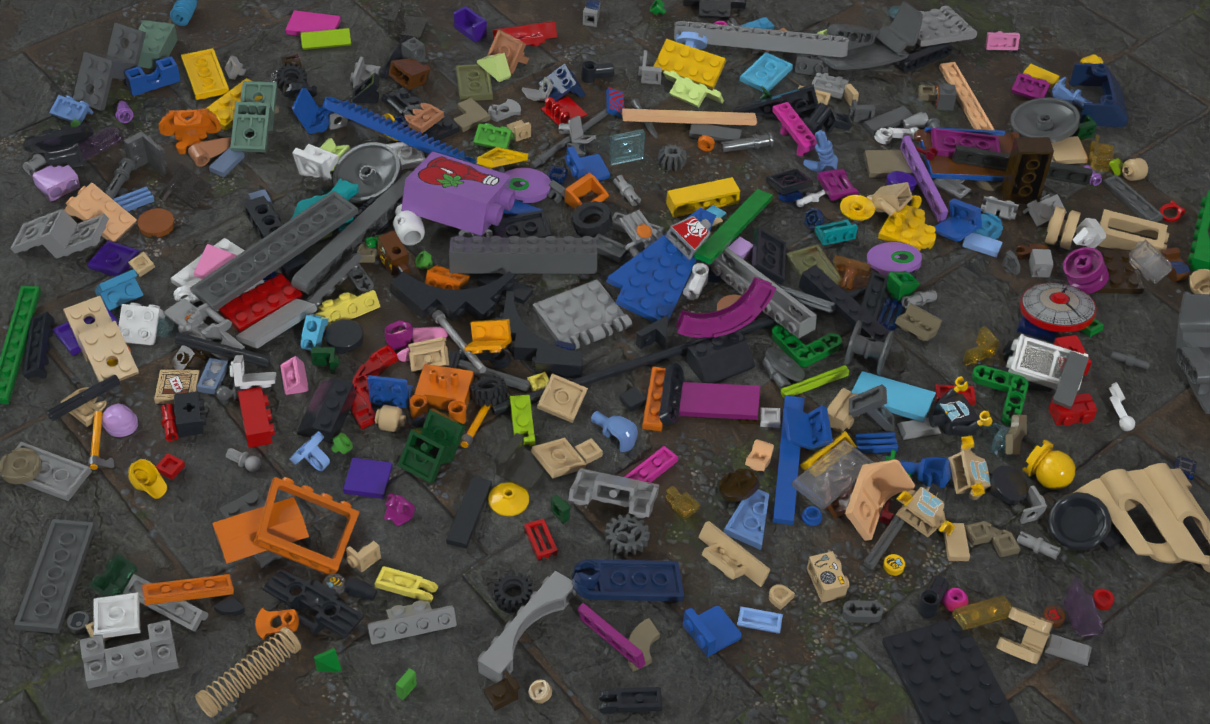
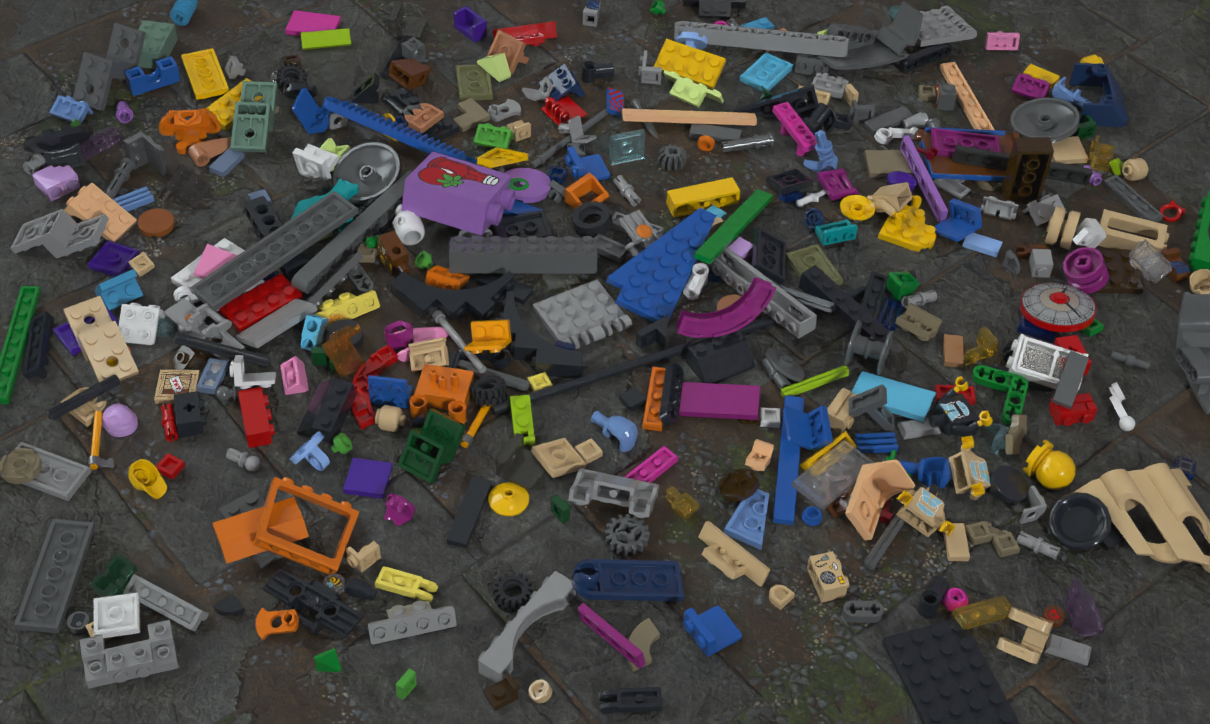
orange tile [142,574,234,605] -> none
tan piece [195,627,301,718] -> none
light grey bracket [350,57,381,89] -> none
white tile [386,142,426,170] -> none
red tile [524,518,558,561] -> none
tan tile [537,374,588,423] -> none
torso [666,216,711,260] -> none
light blue tile [737,606,783,633] -> none
green beam [771,325,842,367] -> none
clear orange tile [833,255,872,289] -> none
medium lavender tile [867,242,922,277] -> none
yellow tile [883,554,905,576] -> none
dark azure tile [973,212,1003,239] -> none
red tile [1091,589,1114,610] -> none
none -> clear orange bracket [322,324,365,377]
none -> medium nougat tile [943,334,964,368]

